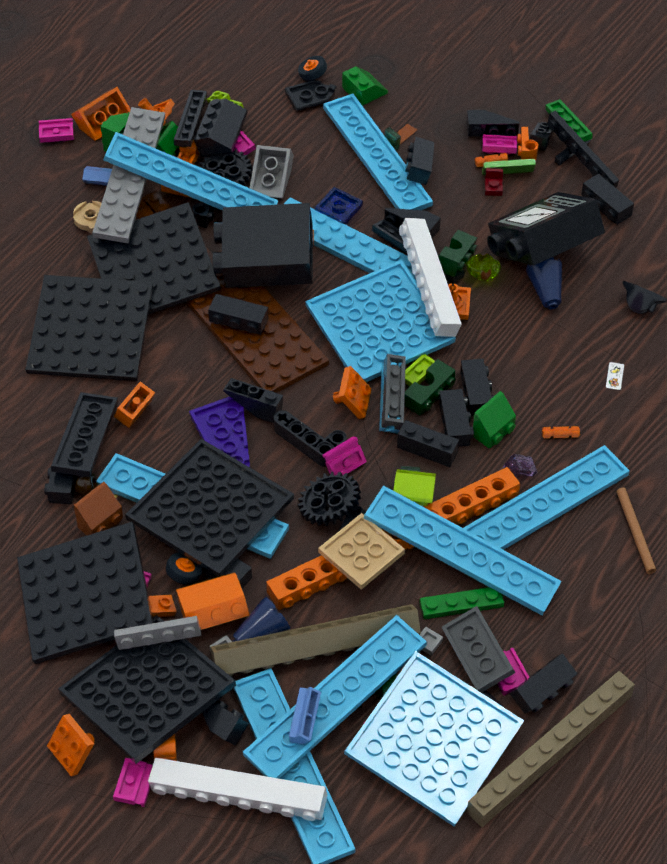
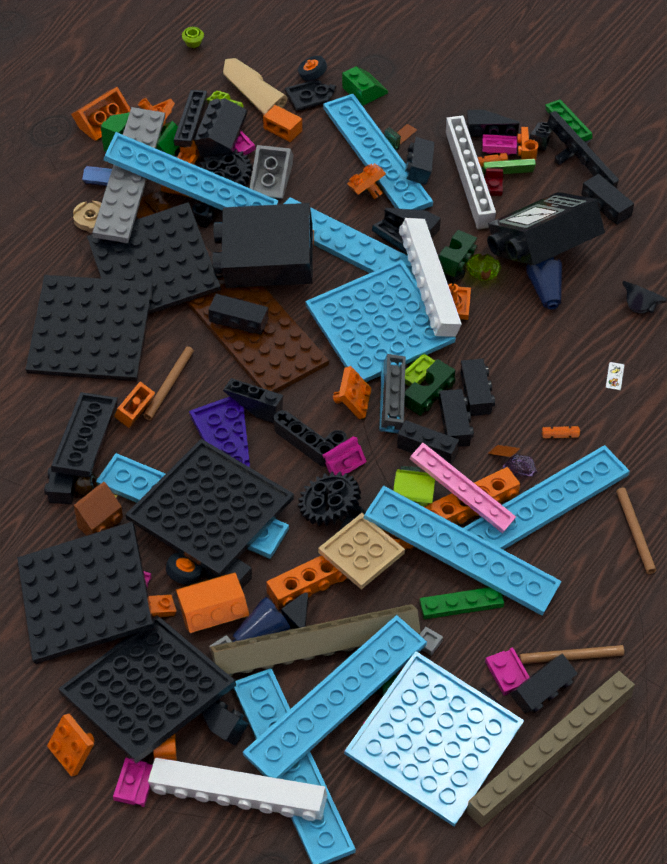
dark pink plate [39,118,74,143] -> none
light grey plate [114,616,201,650] -> none
medium blue piece [289,687,321,744] -> none
clear blue plate [315,187,363,225] -> none
dark grey plate [442,606,516,693] -> none
green slope [473,391,516,449] -> none
none -> medium nougat piece [143,346,194,420]
none -> lime cone [182,27,204,48]
none -> tan panel [223,58,288,115]
none -> orange brick [263,105,302,142]
none -> black slope [281,593,308,630]
none -> orange plate [347,163,386,199]
none -> bright pink plate [410,443,516,533]
none -> white brick [446,116,496,229]
none -> dark orange sticker [488,445,520,457]
none -> medium nougat piece [519,645,624,664]

